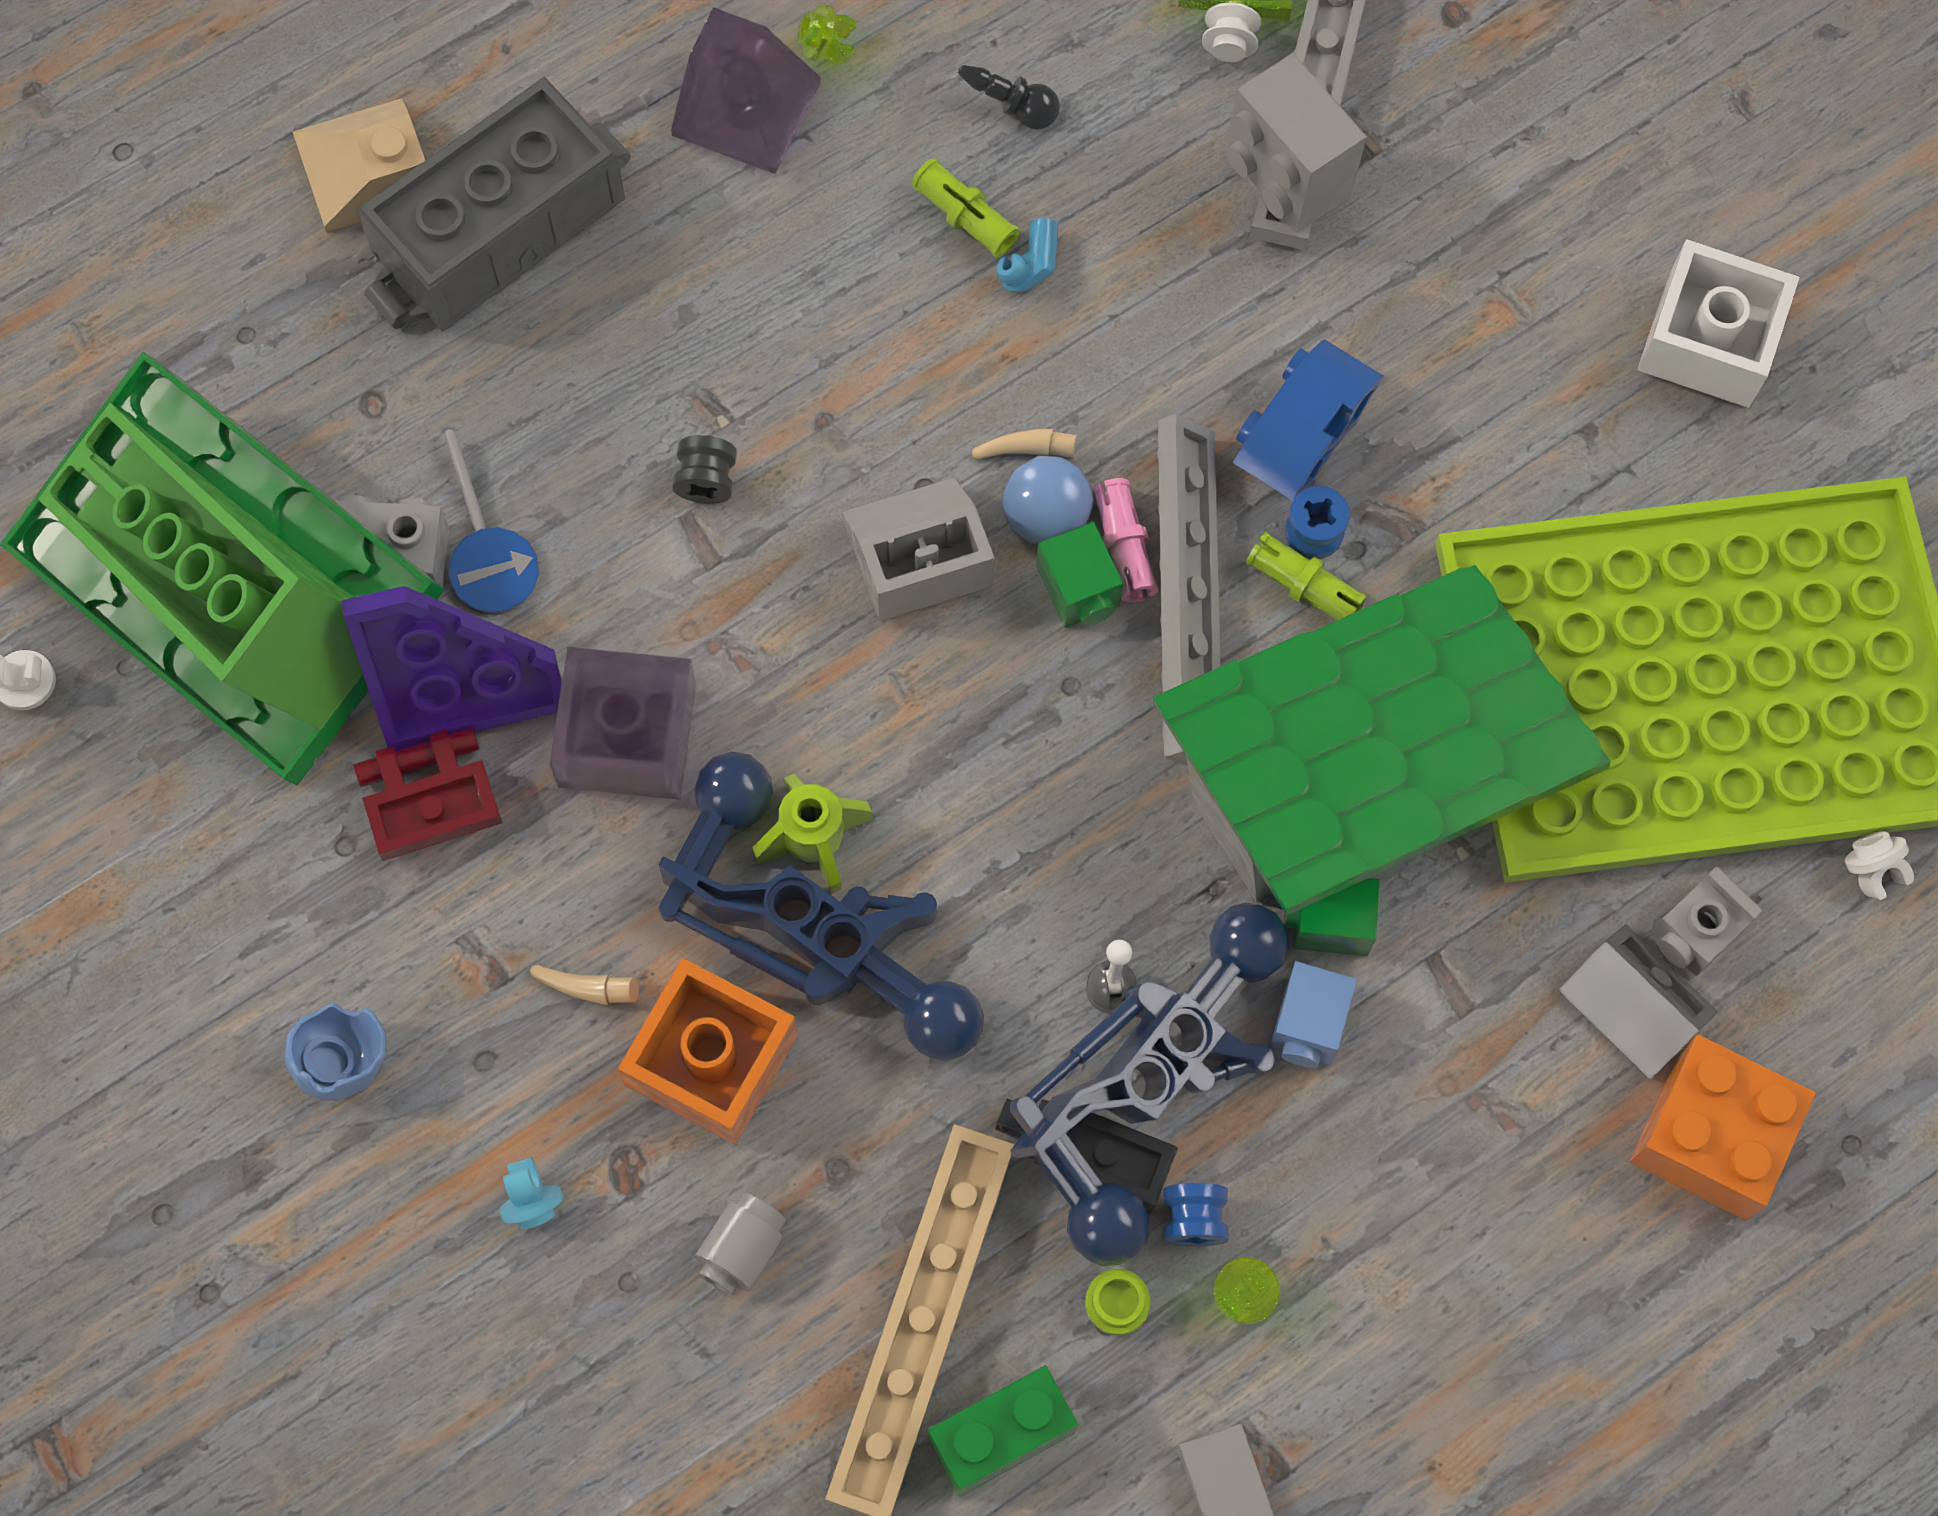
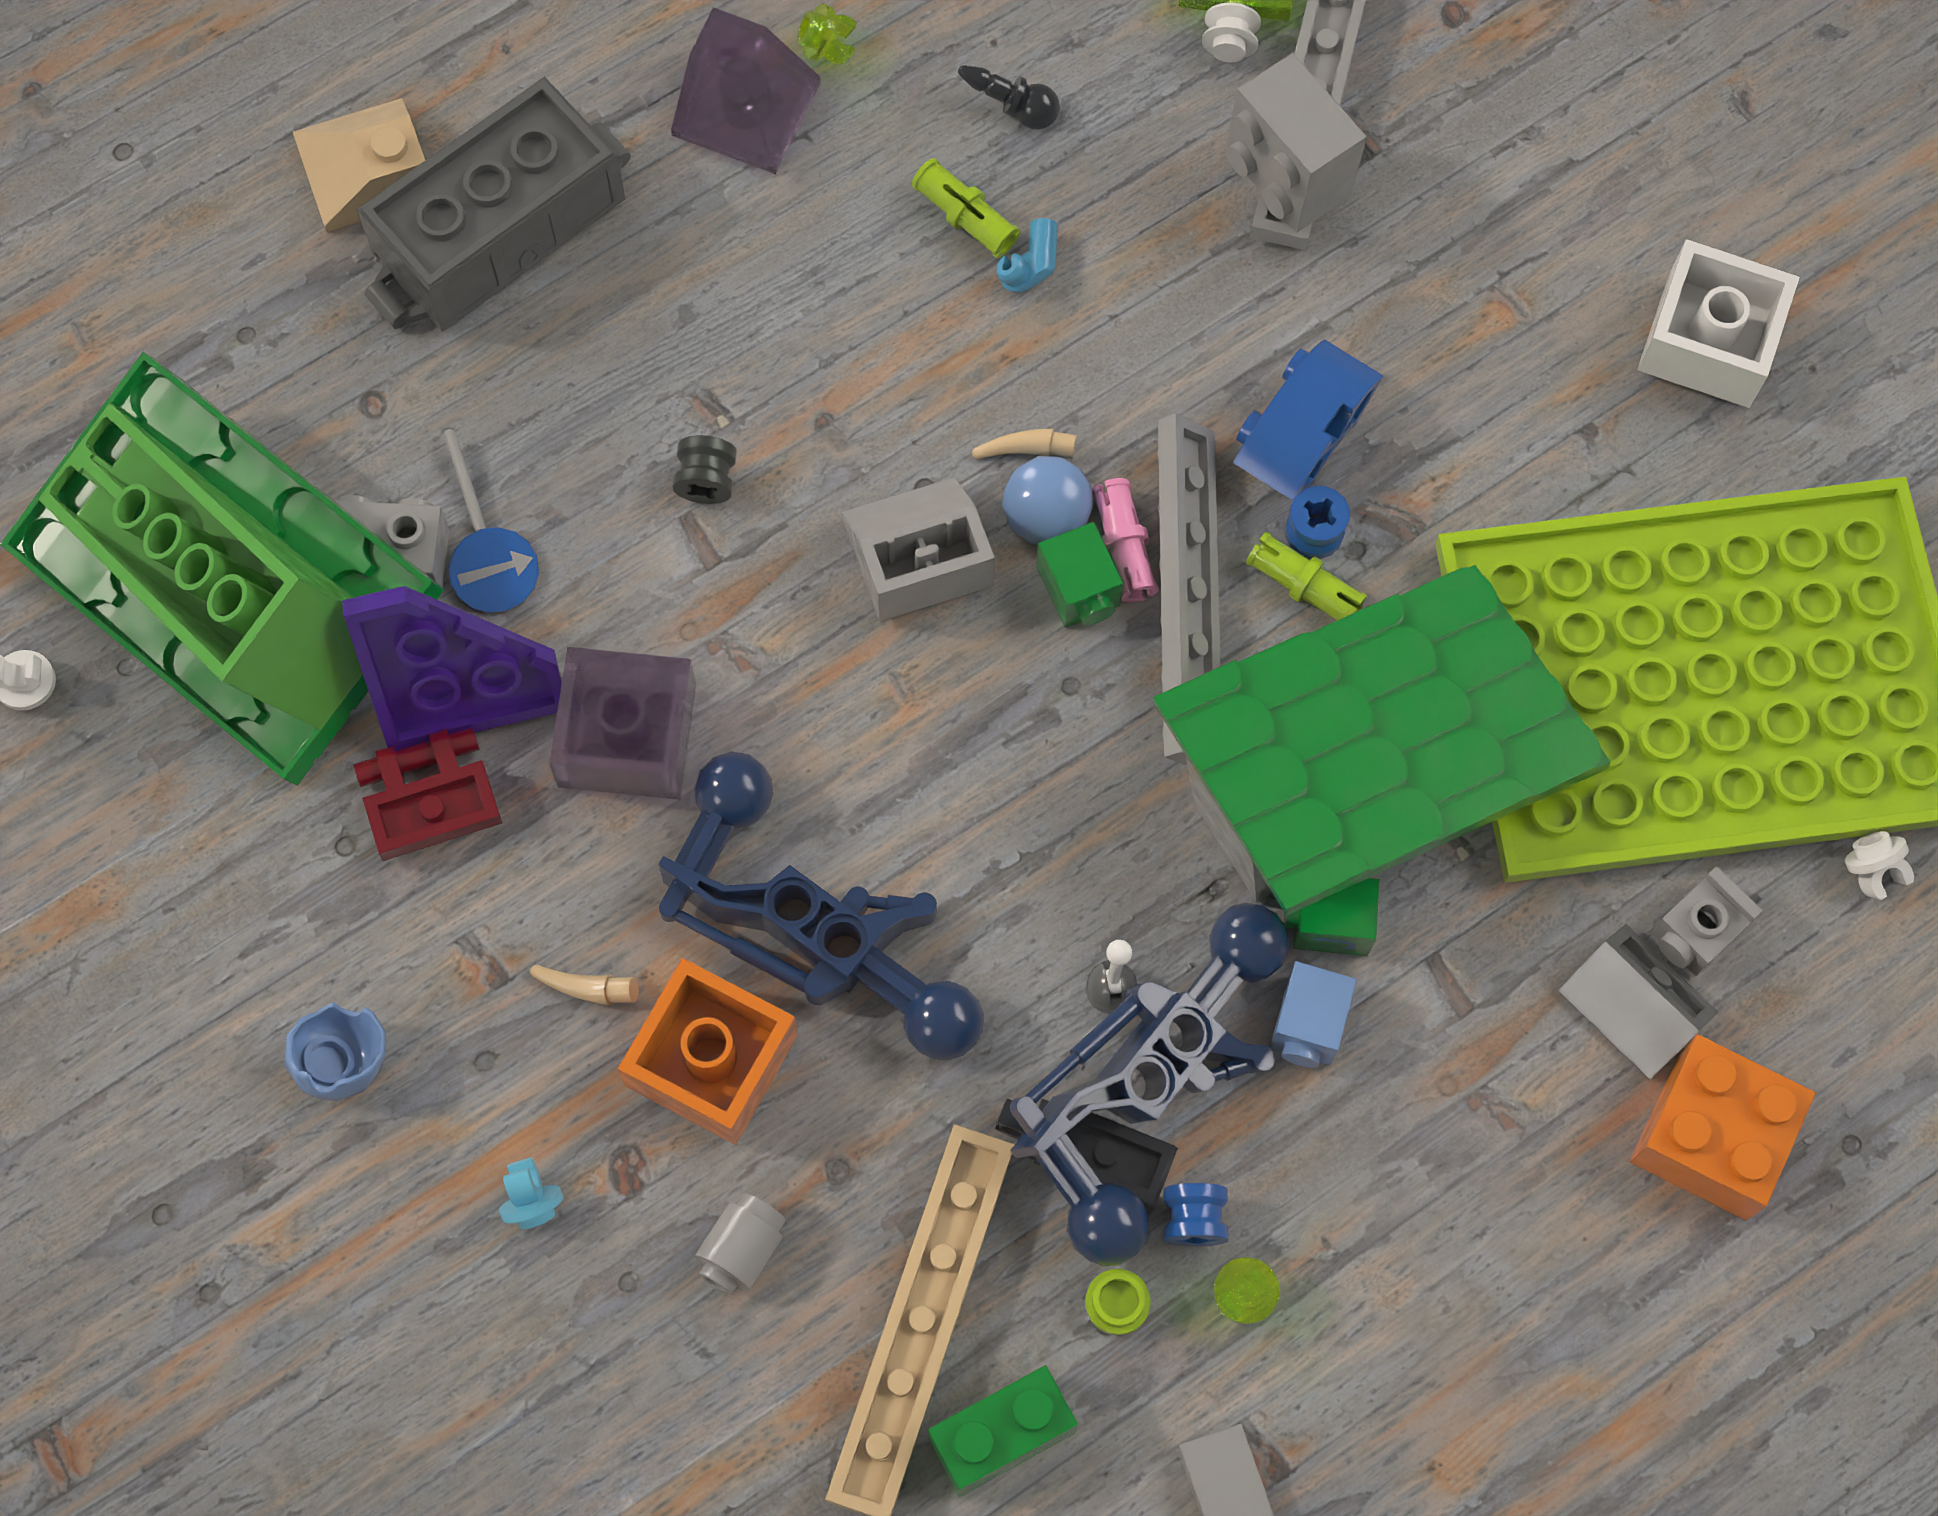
lime brick [752,773,872,894] -> none

